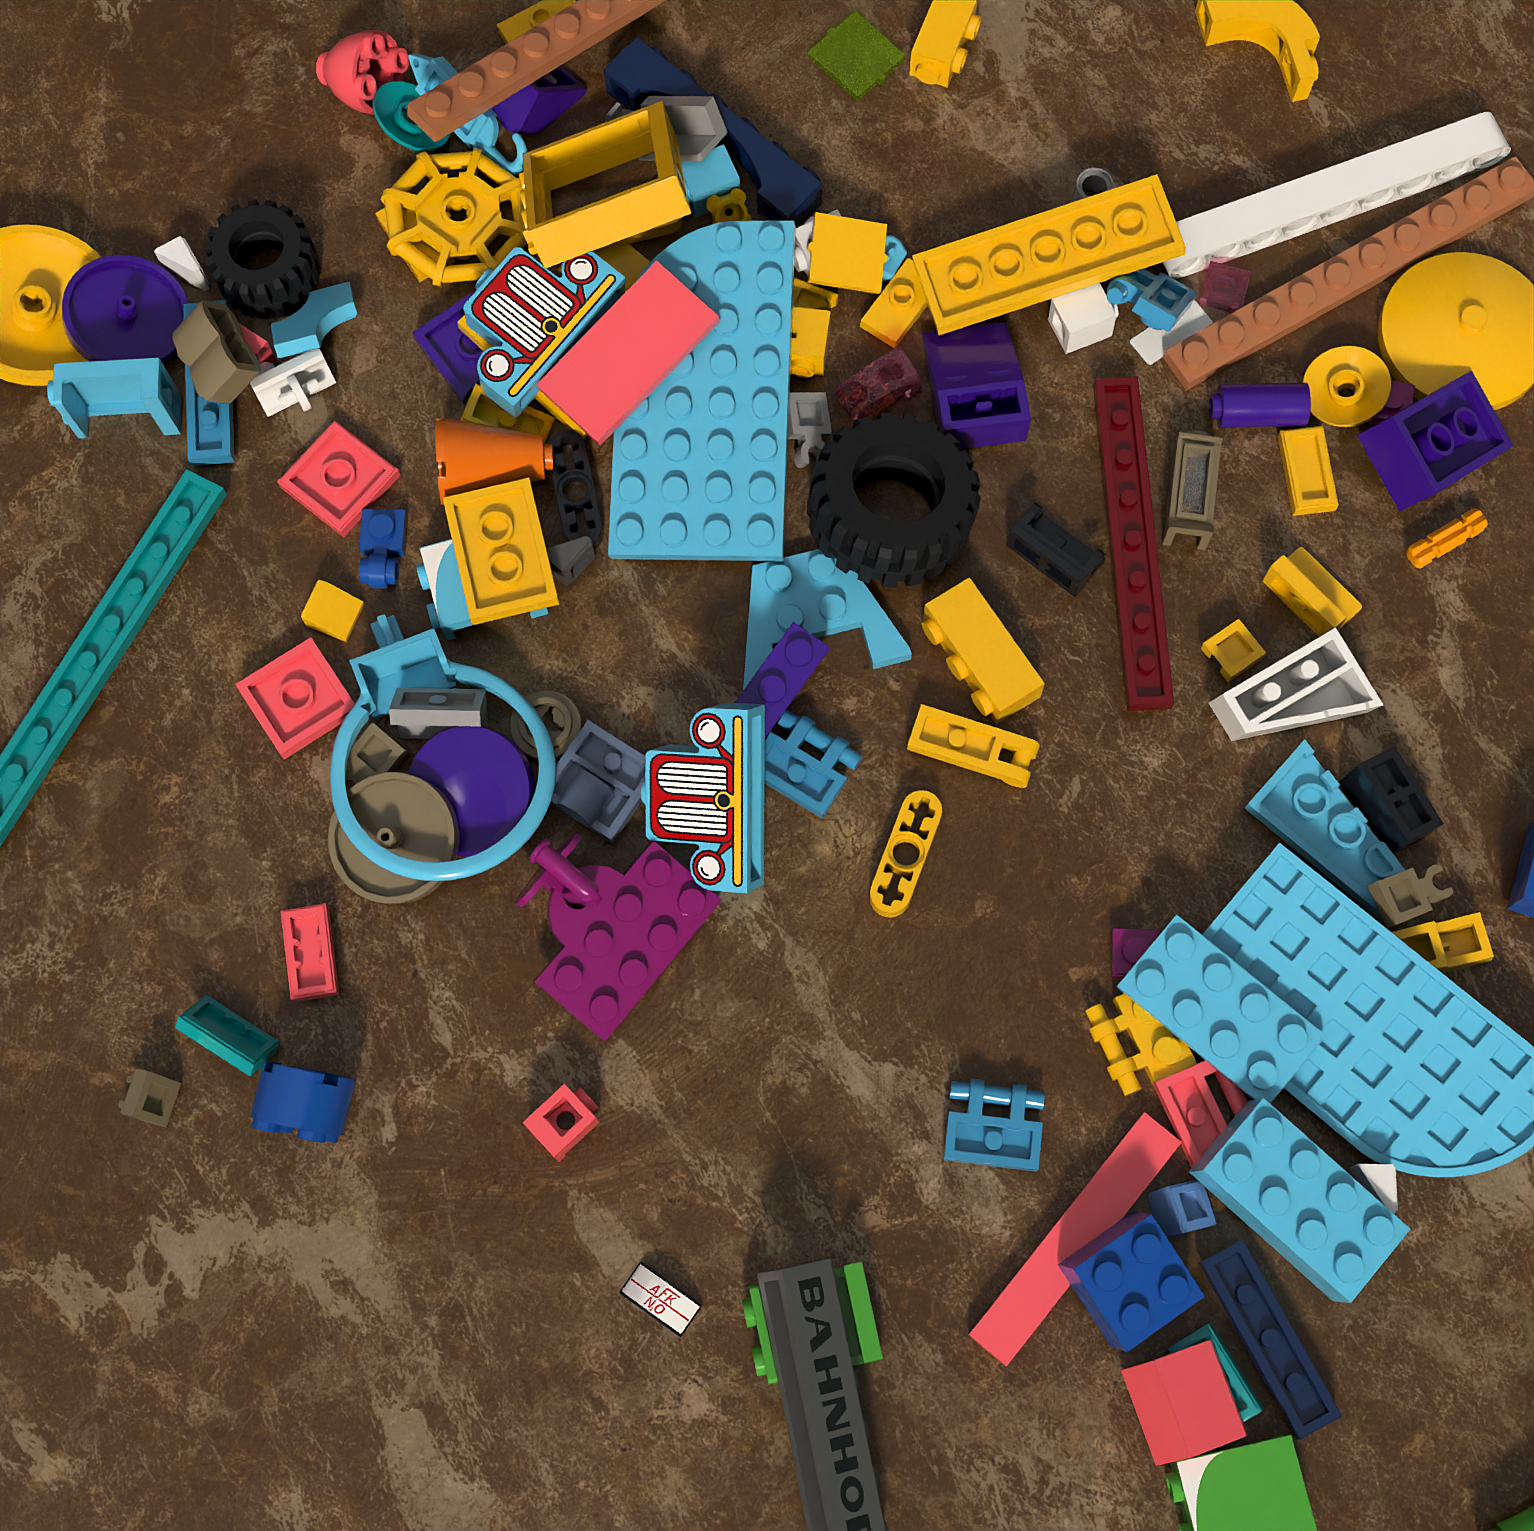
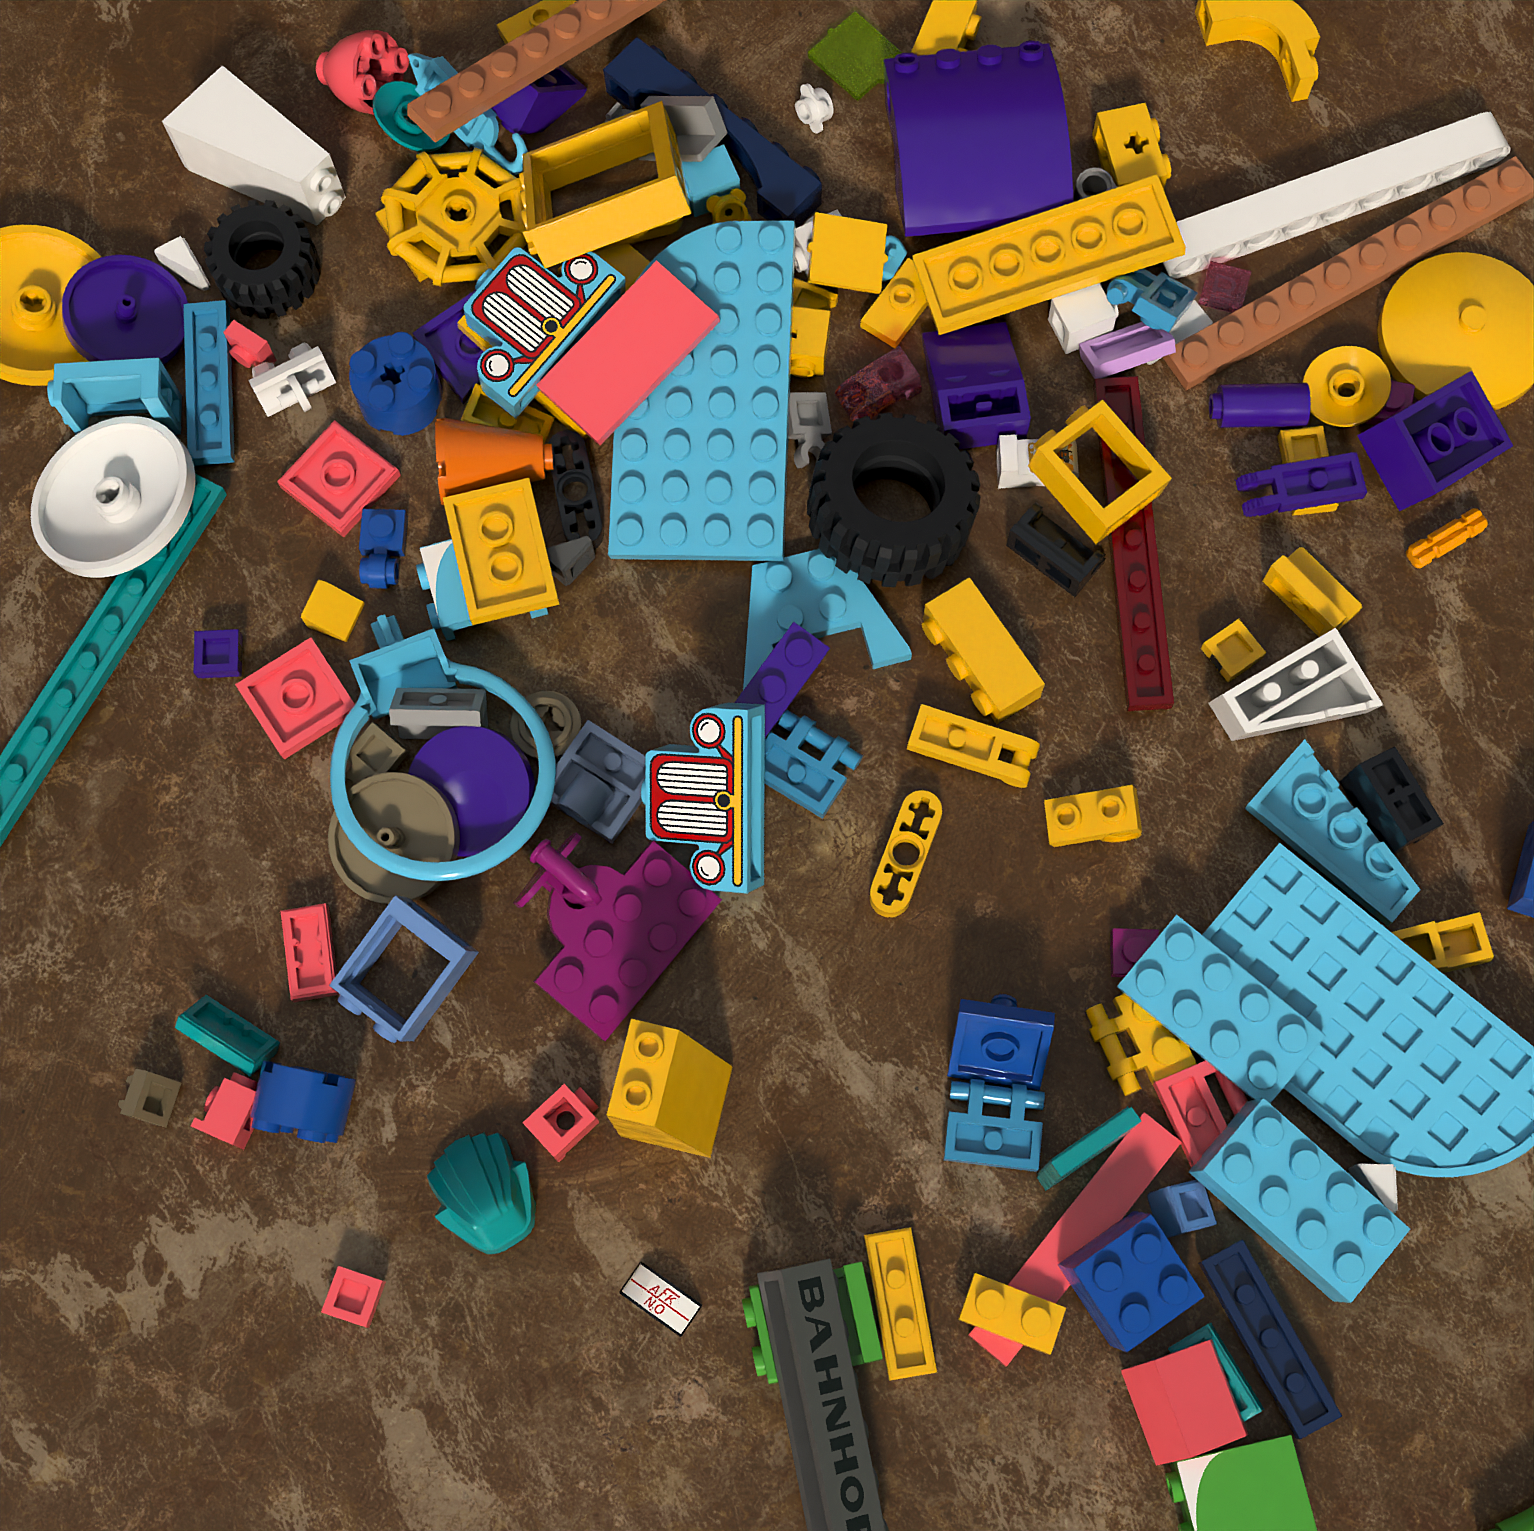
dark tan brick [172,300,260,404] -> none
medium azure tile [271,281,358,358] -> none
dark tan window [1162,430,1223,551] -> none
dark tan plate [1367,865,1454,929] -> none
none -> white dish [30,416,195,578]
none -> white slope [162,66,346,225]
none -> coral brick [191,1072,258,1150]
none -> dark purple plate [193,629,243,678]
none -> coral plate [321,1266,386,1328]
none -> medium blue window [329,896,479,1043]
none -> blue brick [349,332,443,436]
none -> teal hair [427,1132,536,1254]
none -> yellow slope [607,1019,733,1158]
none -> white plate [795,84,833,133]
none -> yellow tile [864,1227,937,1381]
none -> dark purple slope [884,41,1074,237]
none -> blue tile [947,994,1055,1090]
none -> yellow plate [958,1273,1066,1355]
none -> white leg [996,435,1079,489]
none -> yellow window [1028,400,1172,544]
none -> teal tile [1036,1107,1141,1191]
none -> yellow plate [1044,785,1142,847]
none -> lavender tile [1079,322,1176,379]
none -> yellow brick [1092,103,1171,190]
none -> dark purple hinge [1236,452,1367,517]

